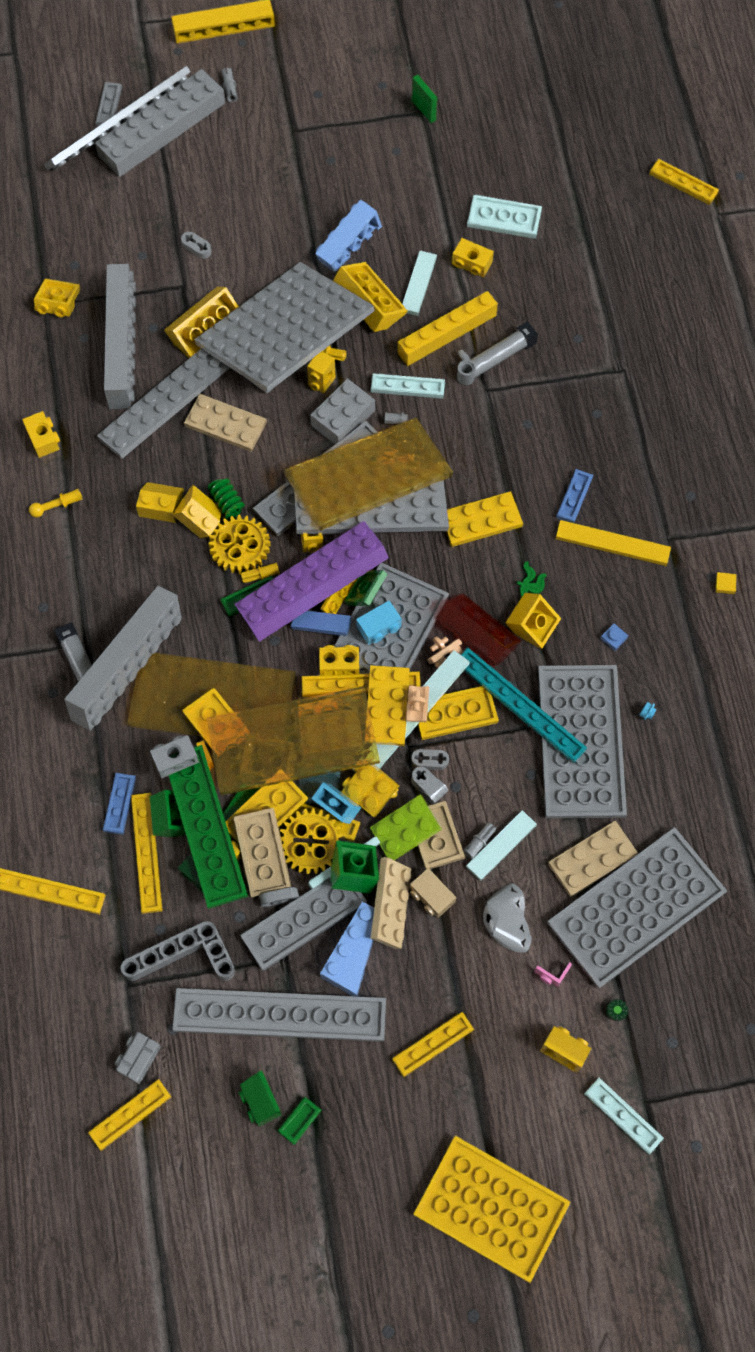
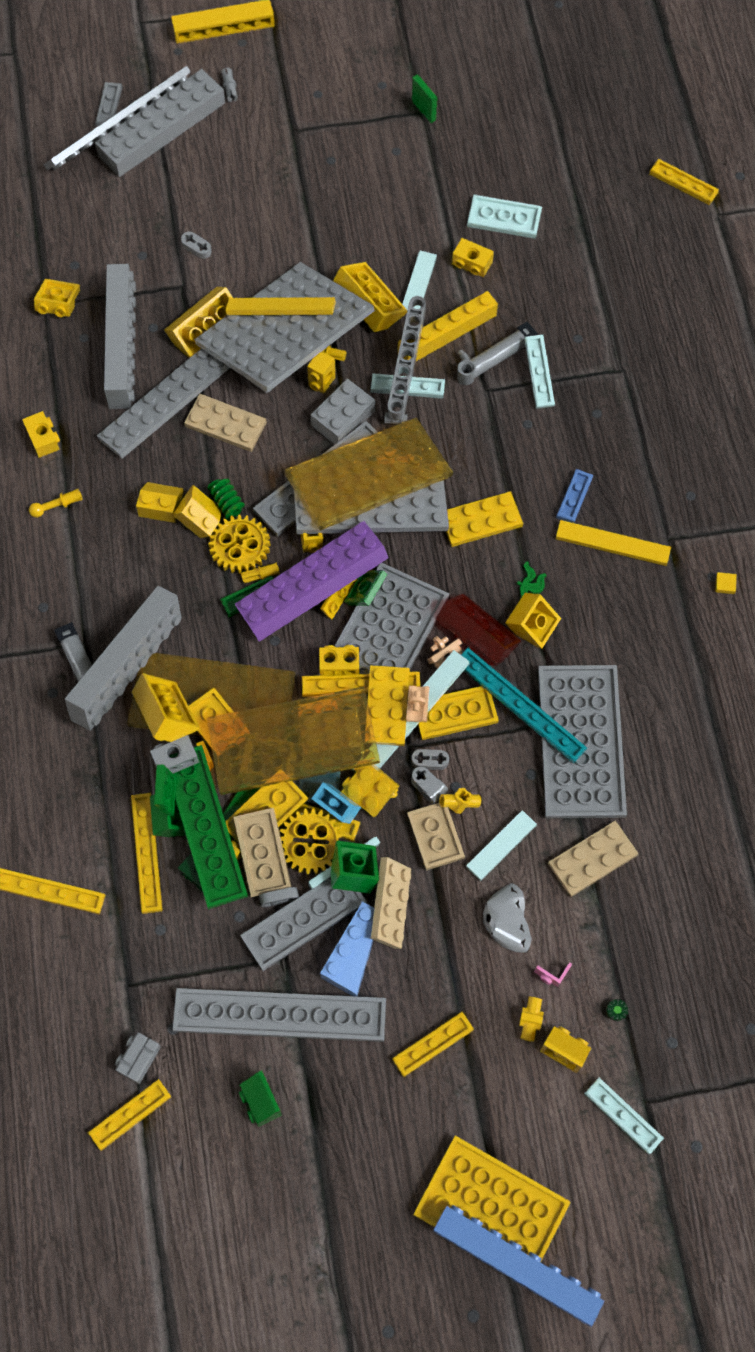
medium blue tile [103,773,136,835] -> none
light grey beam [121,921,235,981] -> none
green tile [278,1097,322,1145] -> none
medium blue tile [291,611,352,636] -> none
light blue wedge [315,199,382,272] -> none
medium azure brick [356,601,402,645] -> none
lime plate [370,795,442,860] -> none
tan brick [410,868,456,919] -> none
light grey axle [463,823,496,859] -> none
light grey plate [547,827,727,989] -> none
medium blue plate [600,624,628,651] -> none
medium azure plate [639,702,657,720] -> none
none -> yellow slope [132,673,199,742]
none -> green tile [154,764,176,816]
none -> yellow tile [226,297,336,315]
none -> light grey beam [388,296,426,420]
none -> medium blue brick [433,1205,604,1326]
none -> yellow axle [439,788,481,814]
none -> yellow axle [519,997,544,1042]
none -> light aqua tile [524,335,555,409]

